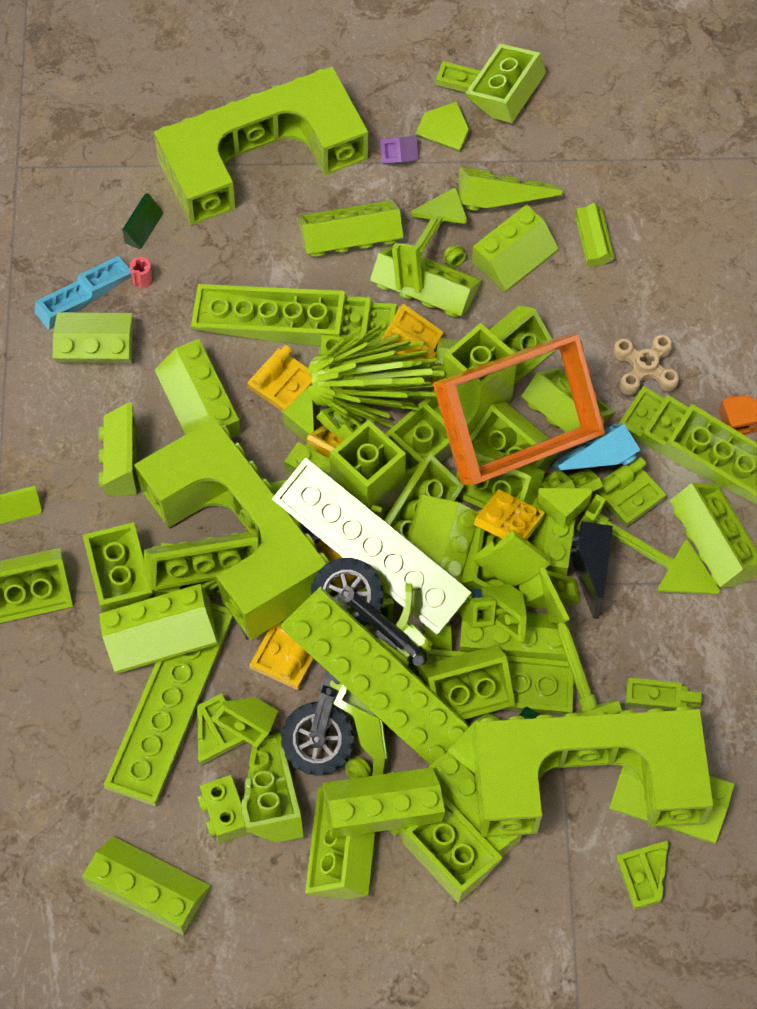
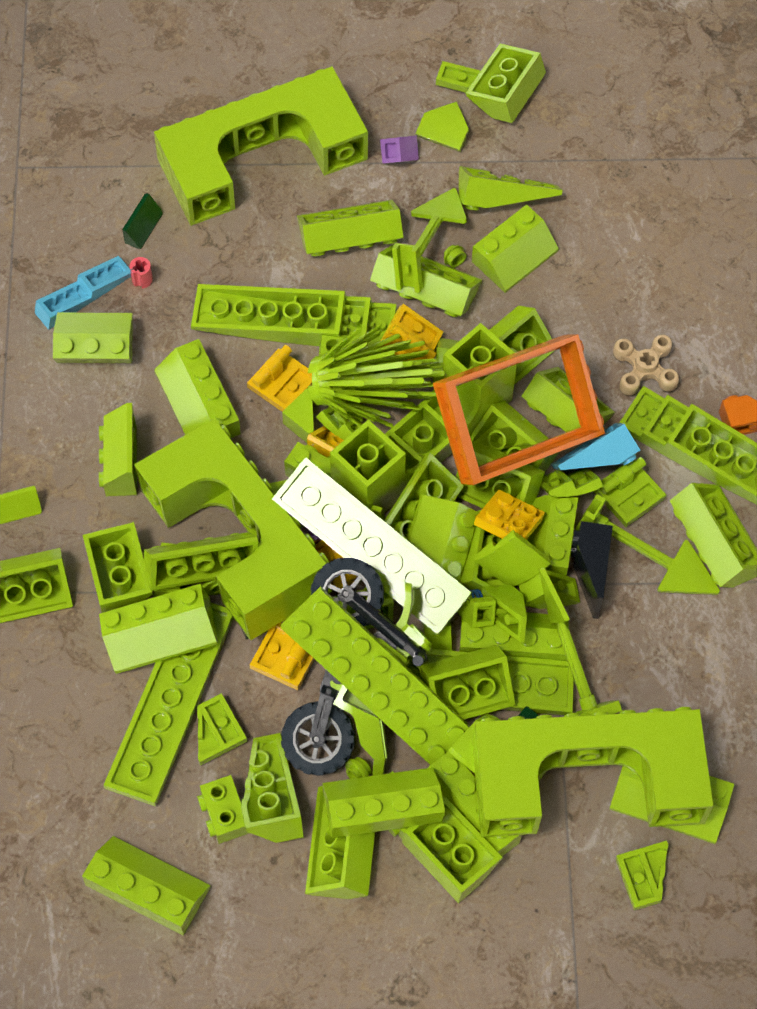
lime slope [210,697,278,748] -> none
lime slope [537,488,592,528] -> none
lime piece [575,202,615,268] -> none
lime hinge [625,677,702,711] -> none

